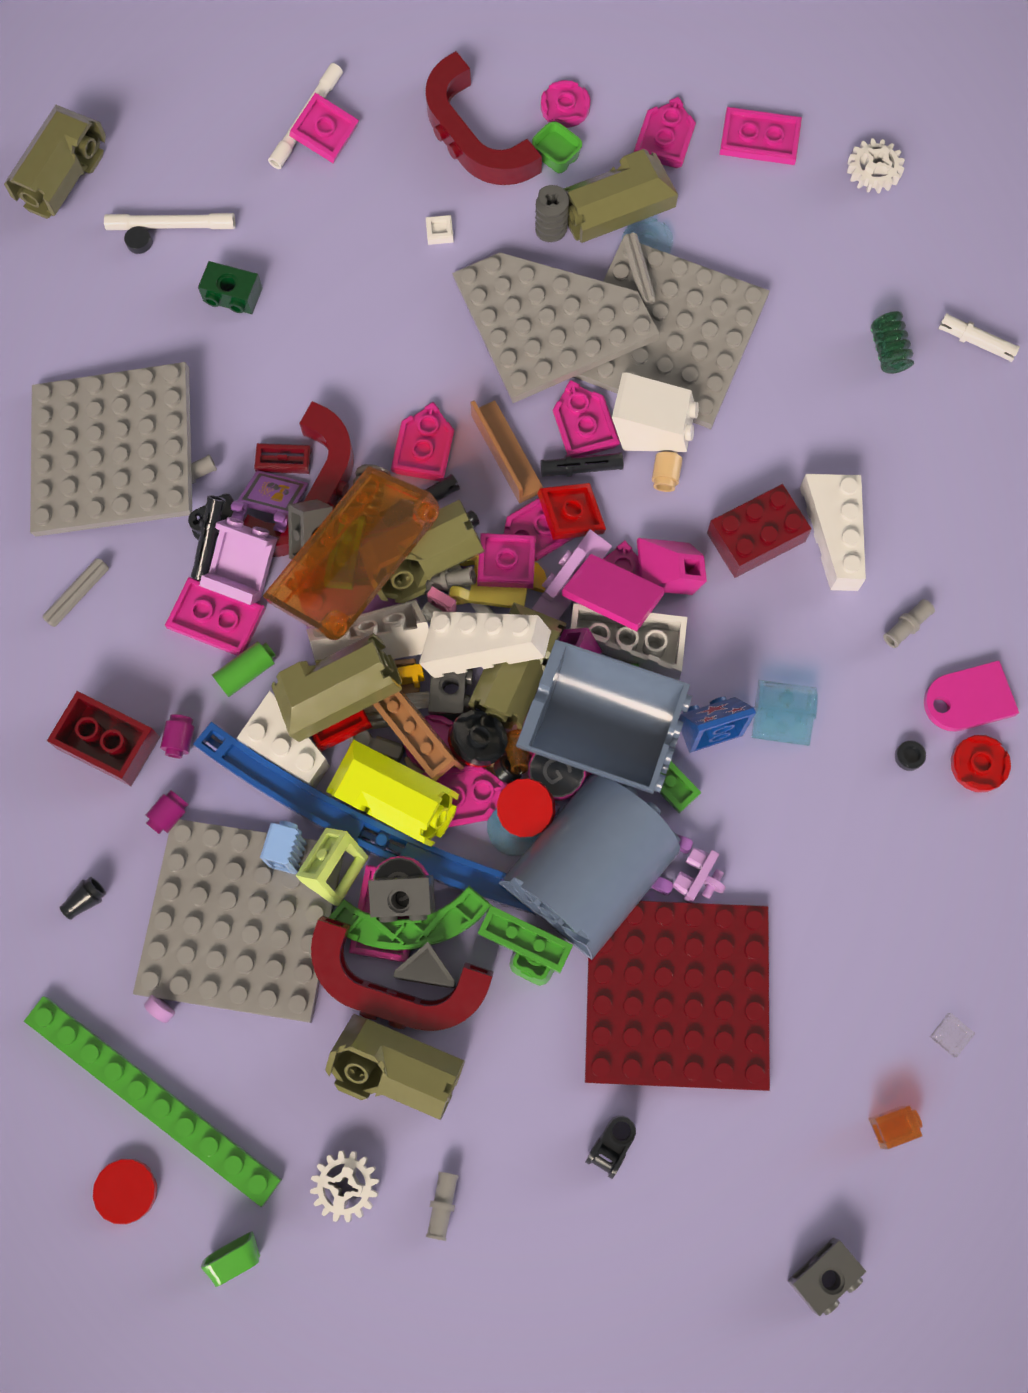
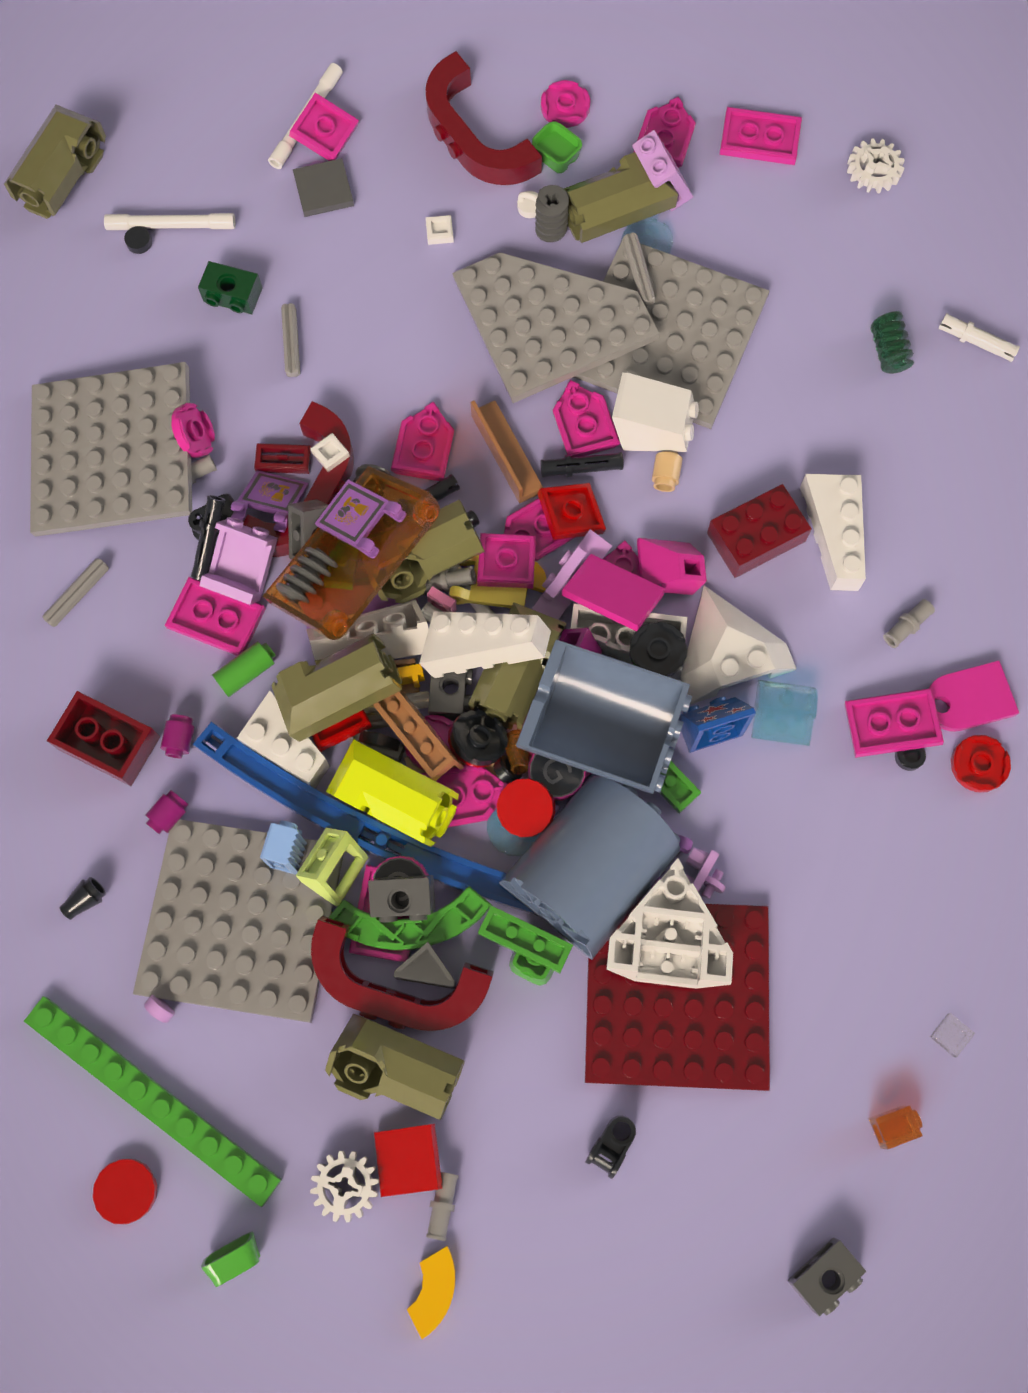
none -> dark pink tile [171,403,215,458]
none -> dark grey piece [275,547,338,611]
none -> light grey axle [281,303,300,377]
none -> dark grey tile [293,158,354,217]
none -> white tile [310,433,350,472]
none -> medium lavender flag [315,479,407,559]
none -> black tile [358,731,400,752]
none -> red tile [374,1124,443,1197]
none -> yellow tile [407,1245,456,1339]
none -> white tile [517,191,538,218]
none -> white wedge [607,858,733,989]
none -> black tile [629,622,687,677]
none -> lavender panel [632,130,693,212]
none -> white wedge [680,585,796,705]
none -> dark pink tile [844,688,944,758]

